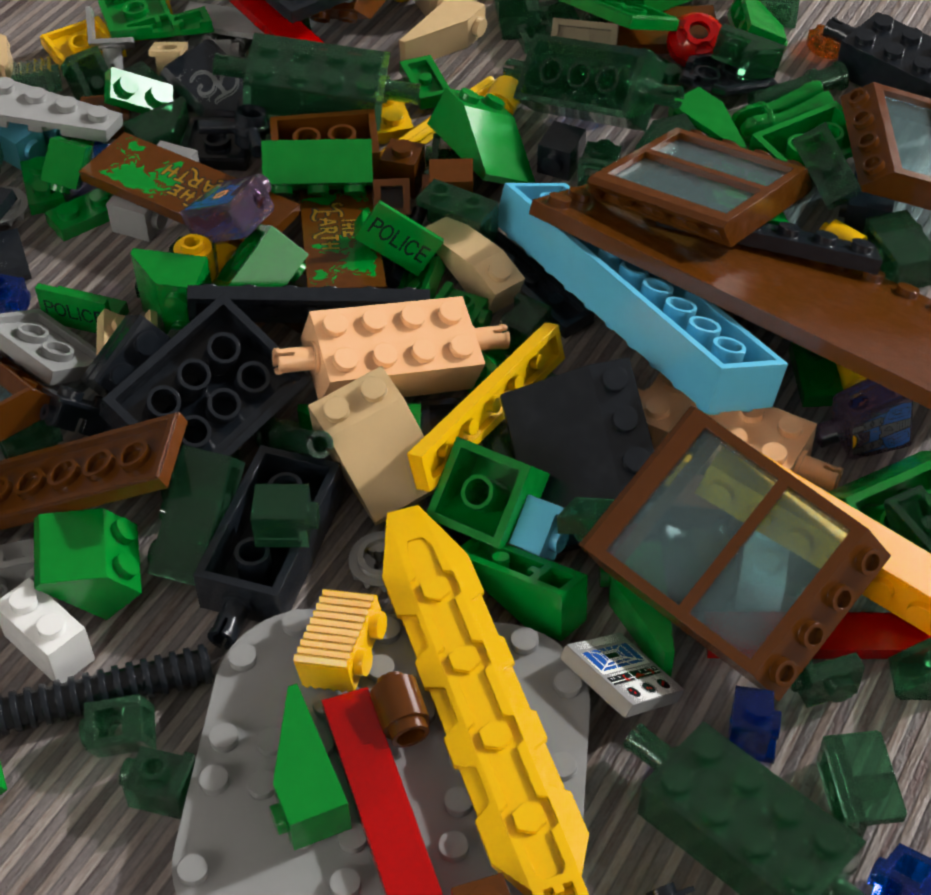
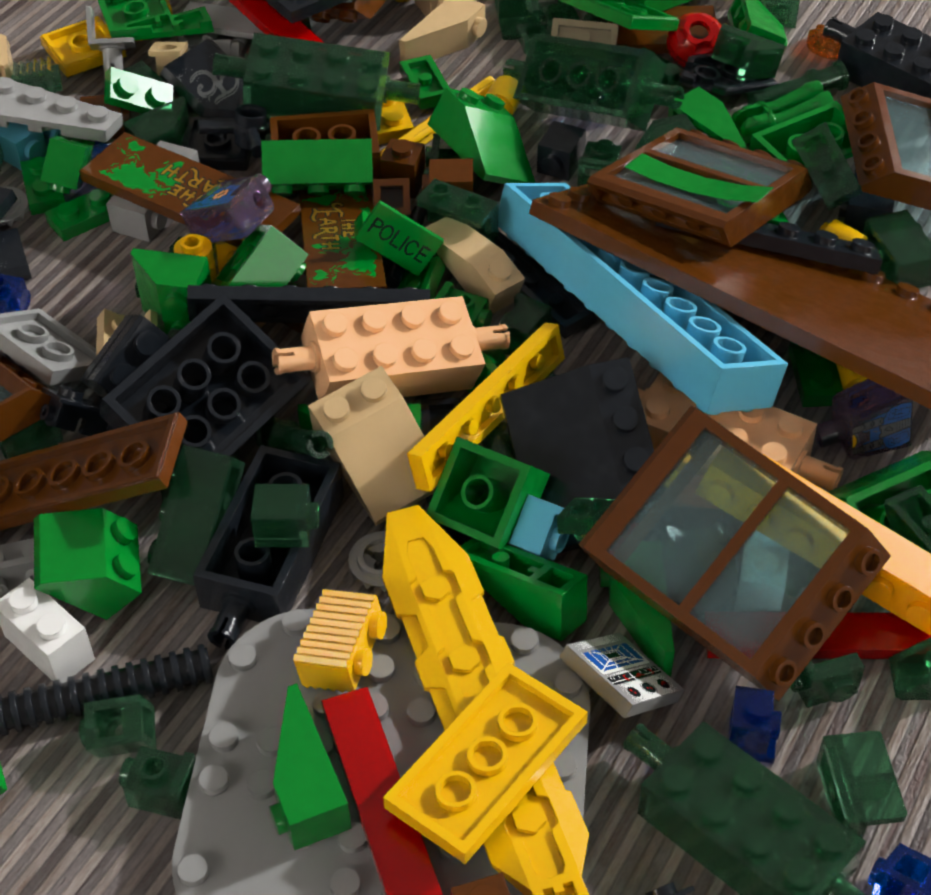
green panel [35,283,129,334] -> none
clear green slope [60,46,108,101] -> none
reddish brown brick [370,671,430,748] -> none
none -> yellow plate [383,662,588,864]
none -> green sticker [625,153,774,203]

